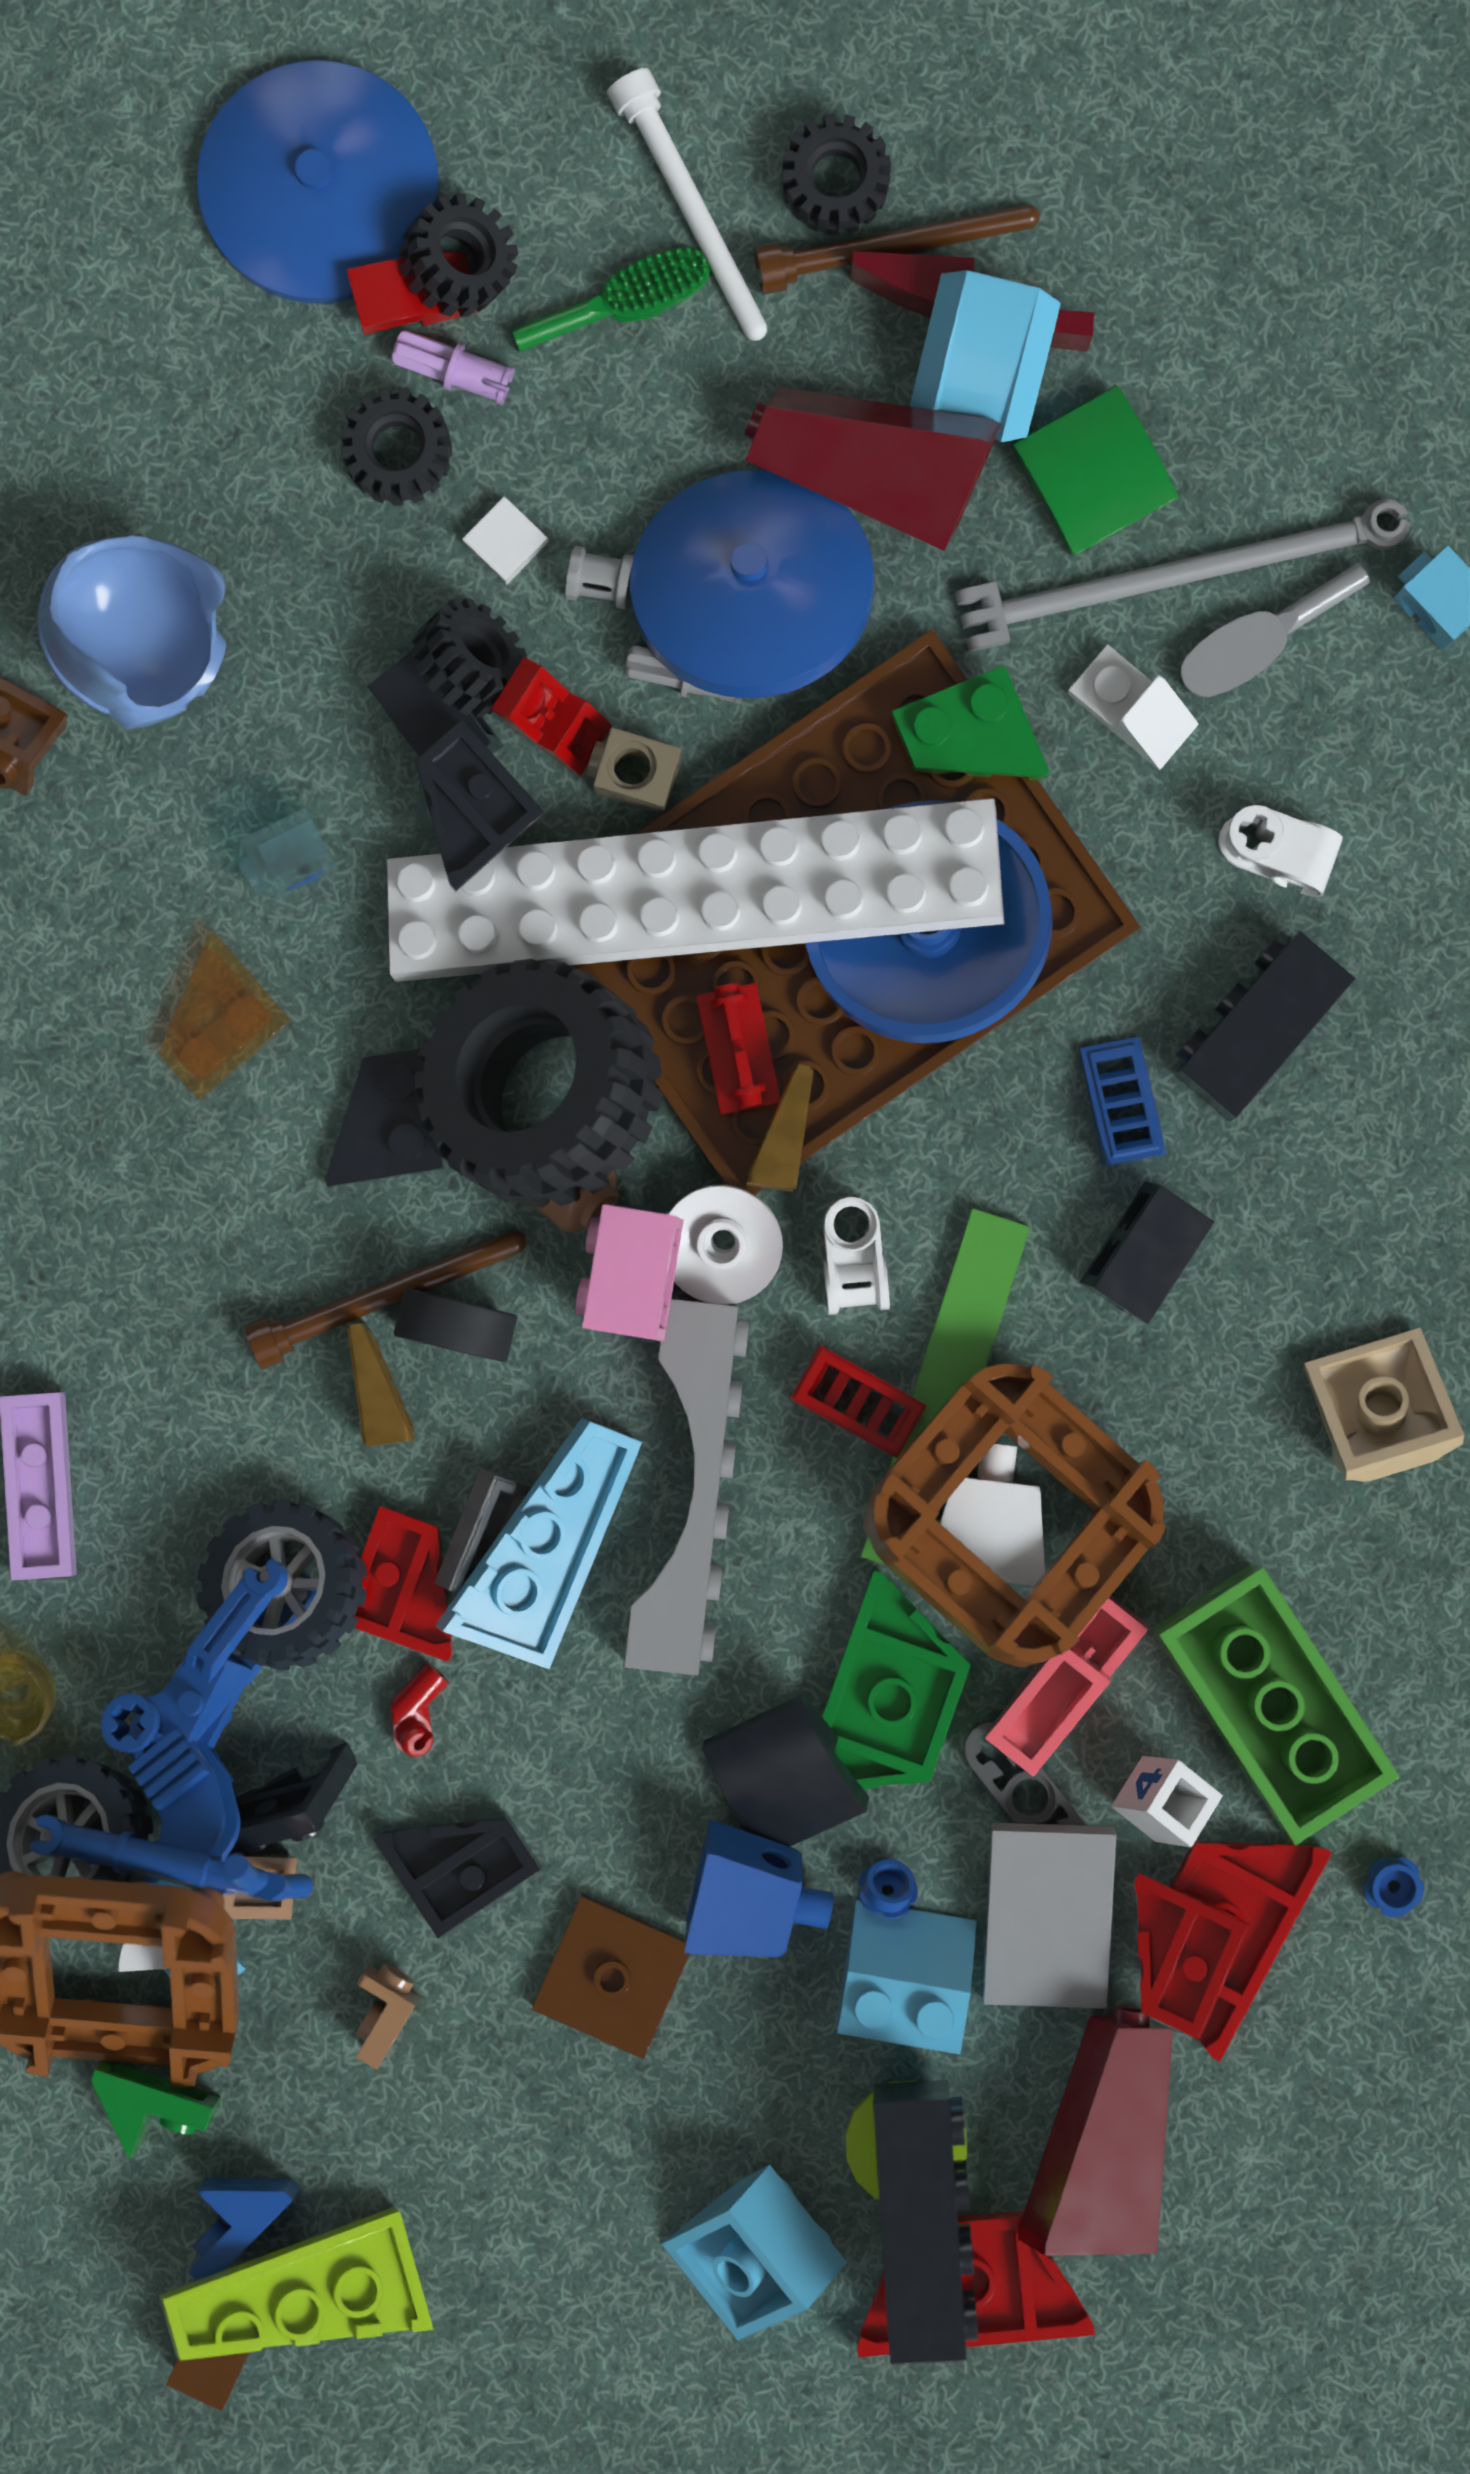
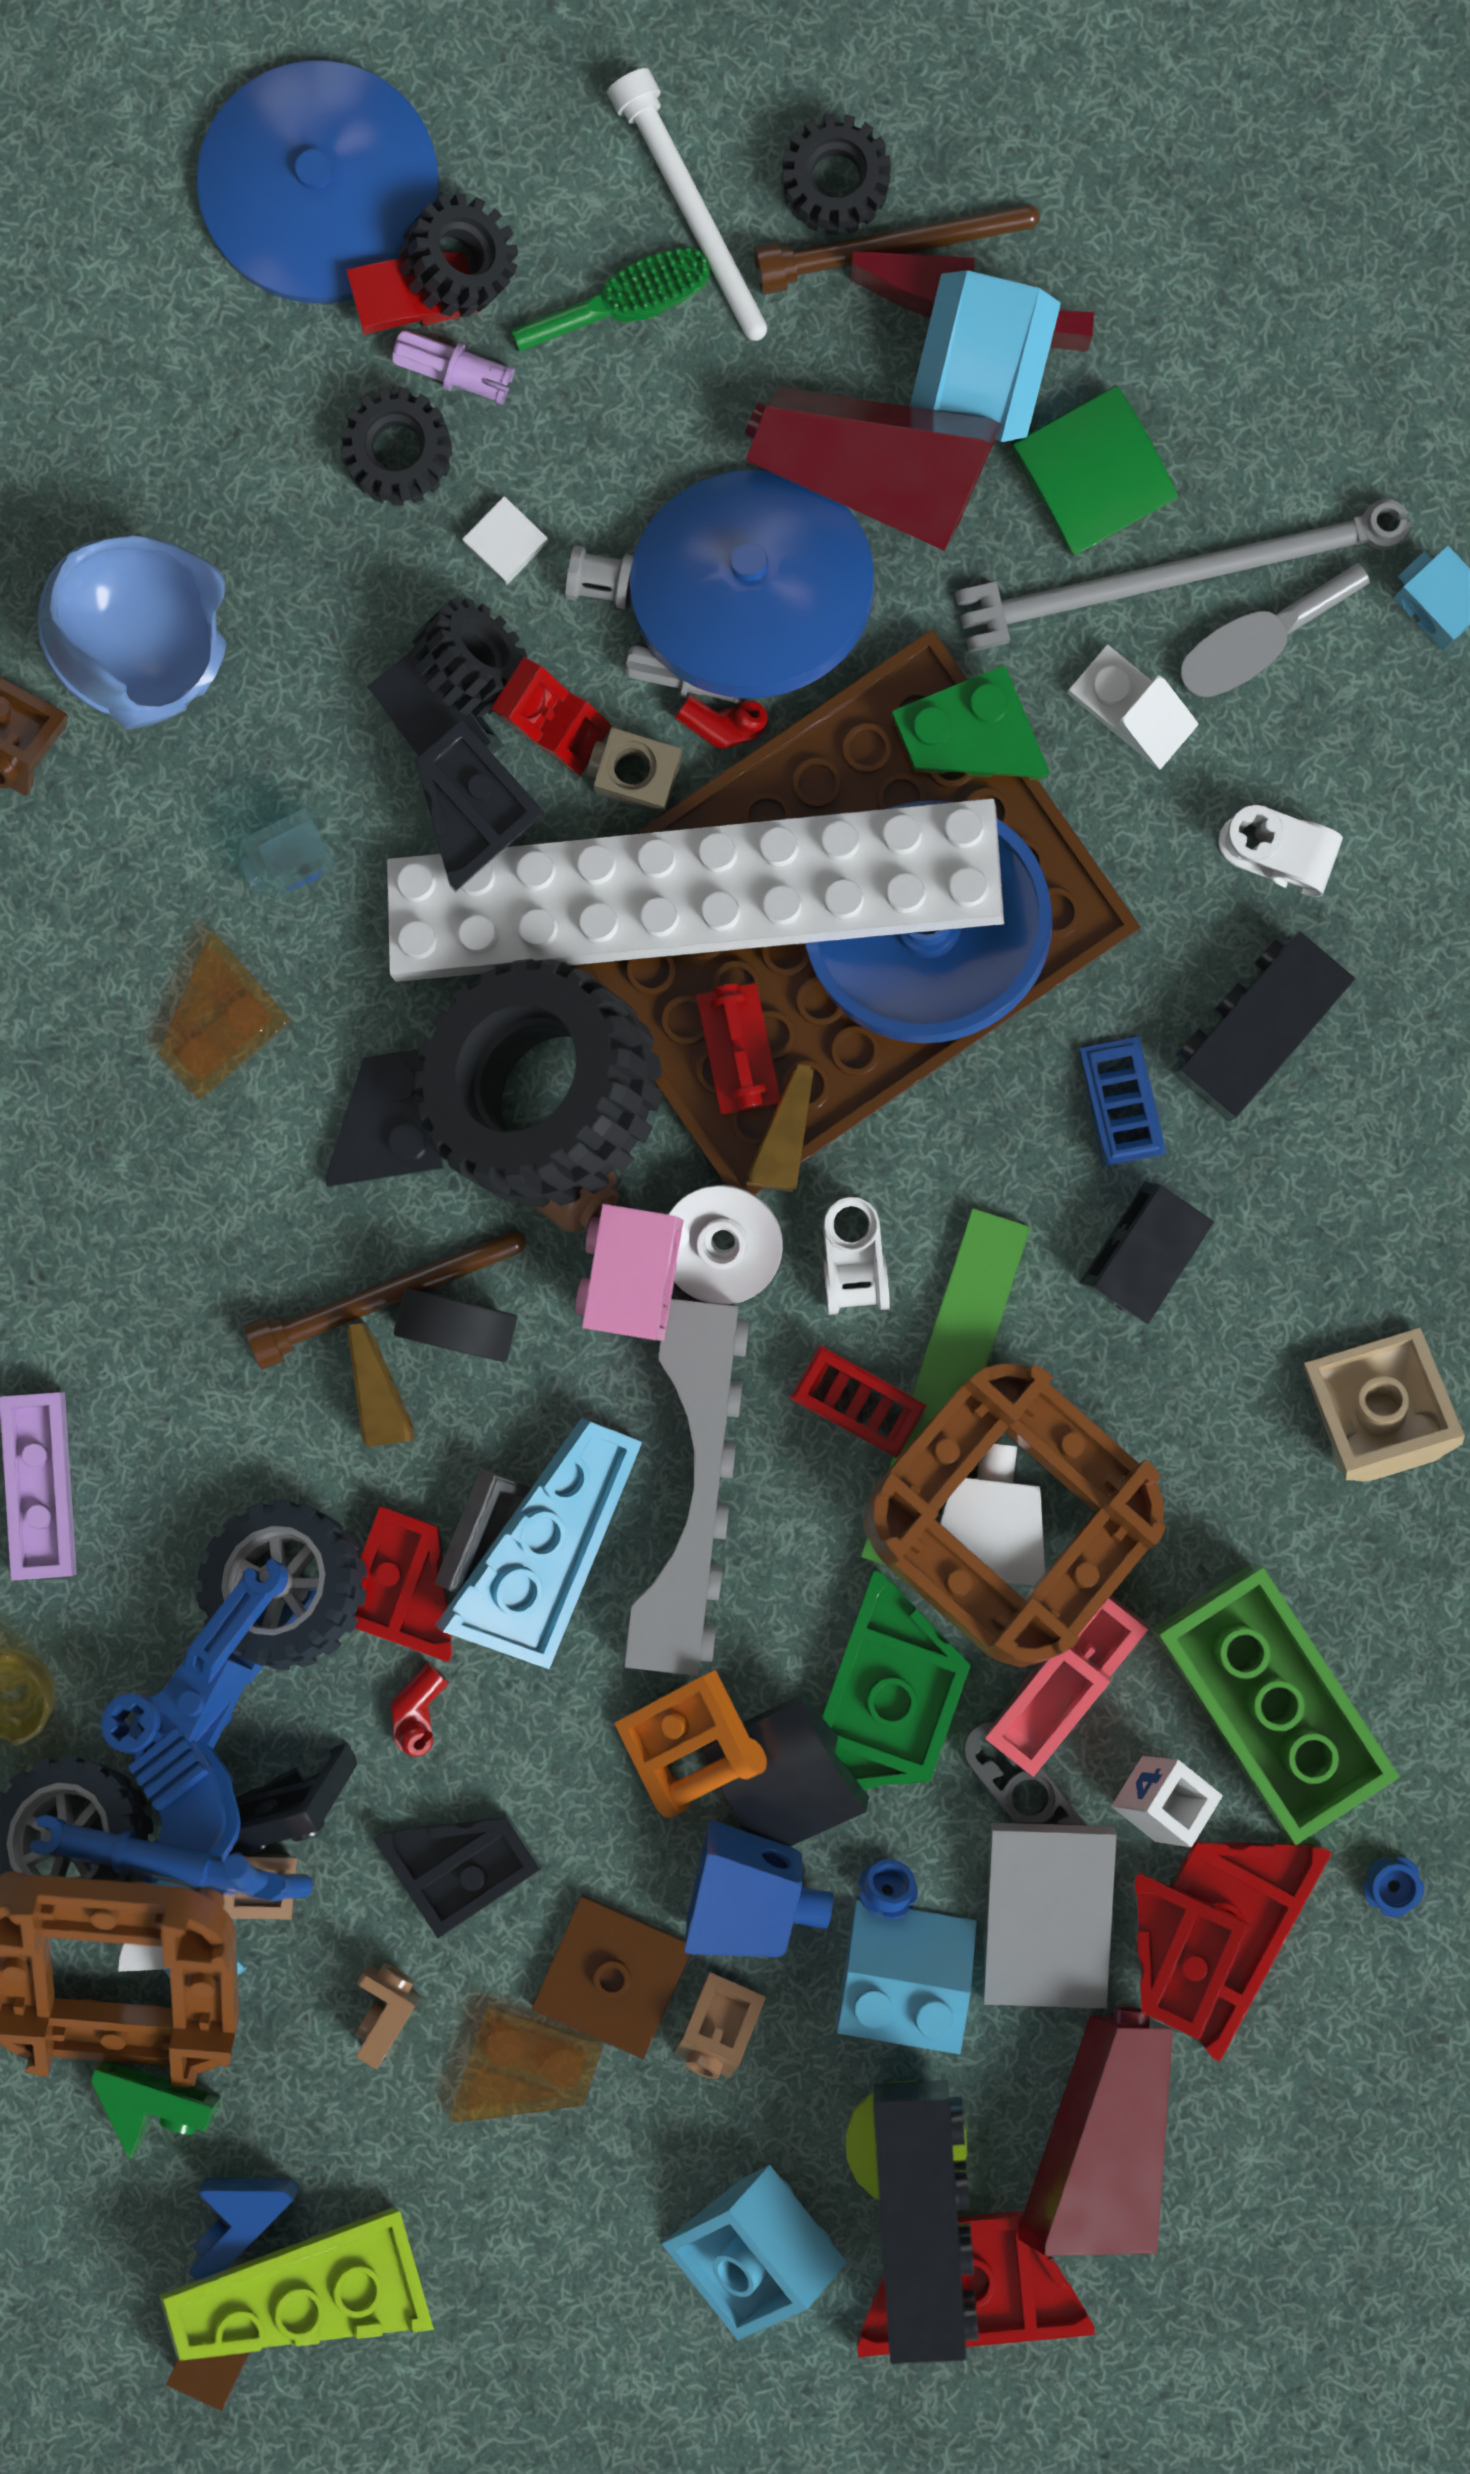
none -> clear orange wing [449,2004,604,2123]
none -> orange plate [614,1670,767,1818]
none -> red arm [674,694,768,749]
none -> medium nougat bracket [674,1972,766,2079]

